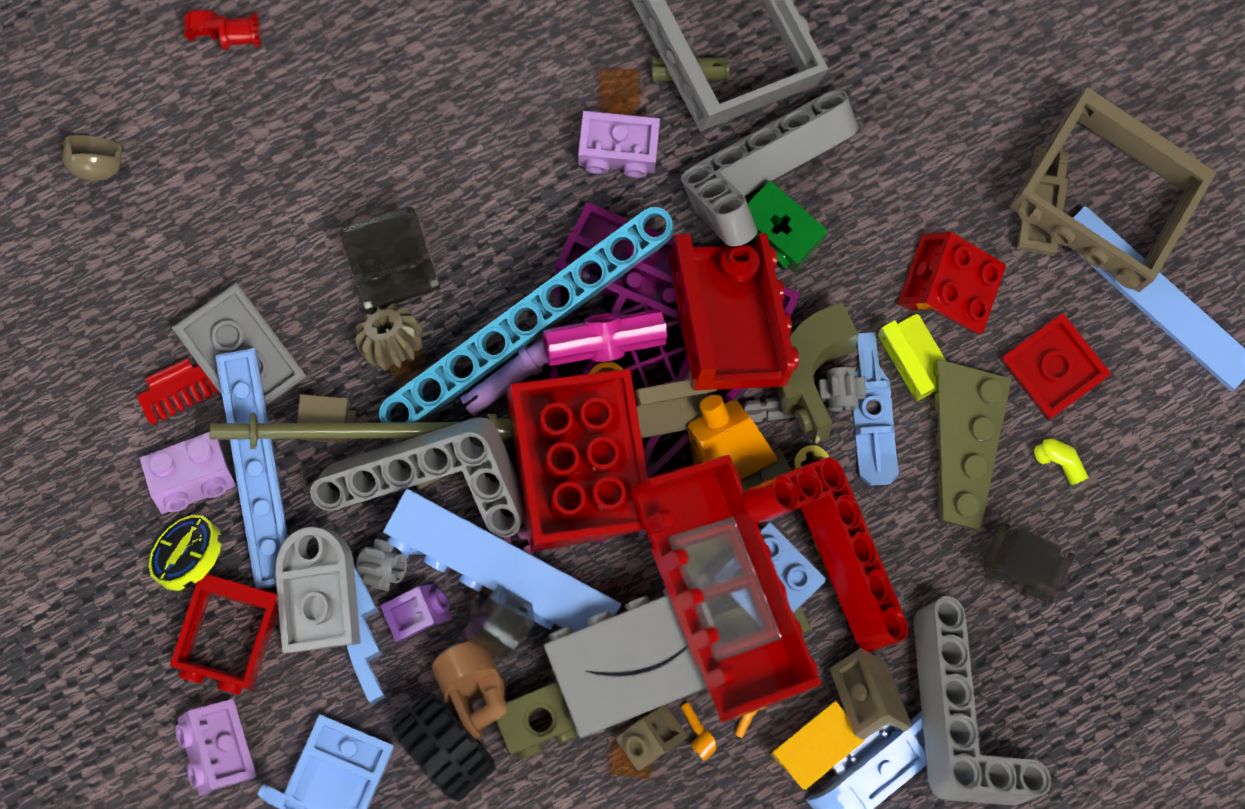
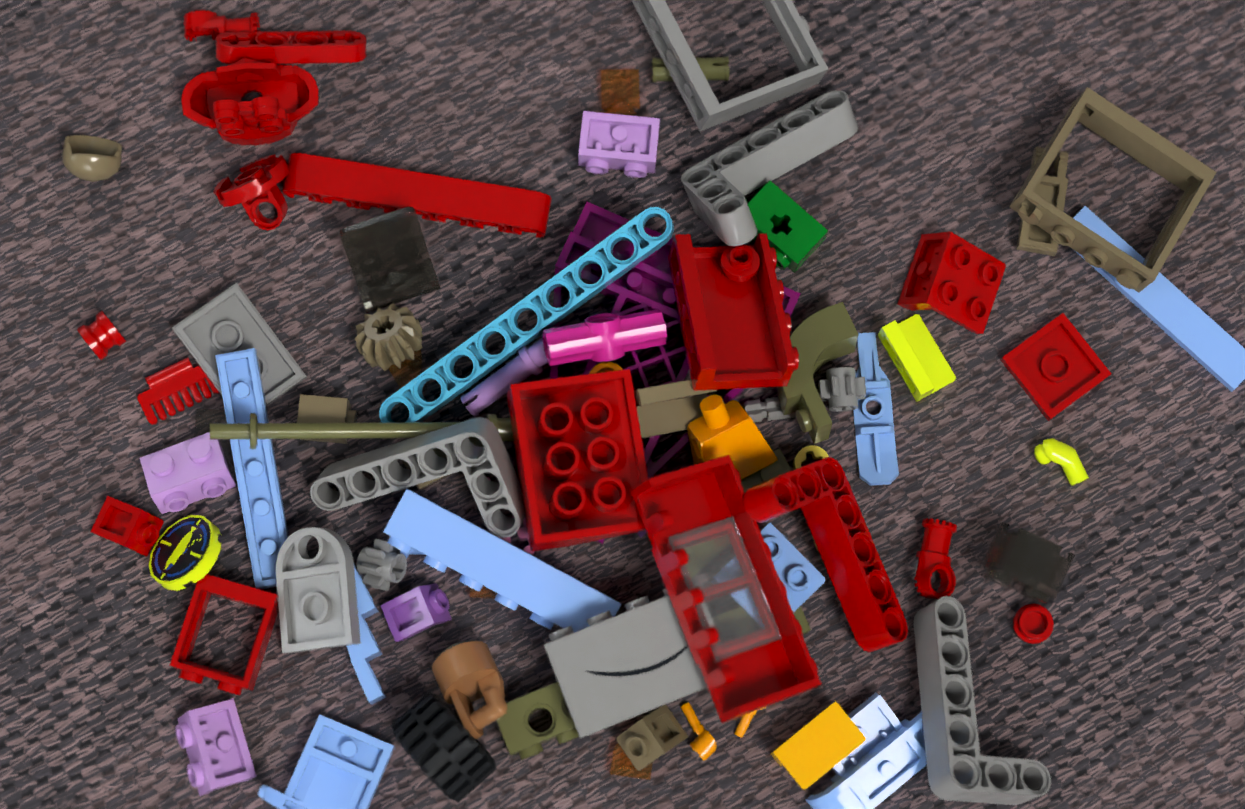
clear smoke brick [462,584,535,658] -> none
dark tan panel [829,648,912,740] -> none
olive wing [933,359,1012,531] -> none
none -> red wheel [77,311,126,360]
none -> red bracket [90,496,164,557]
none -> red piece [181,58,319,145]
none -> red tile [213,154,290,230]
none -> red beam [216,31,367,64]
none -> red beam [282,153,552,238]
none -> red connector [914,518,957,599]
none -> red plate [1013,604,1054,644]

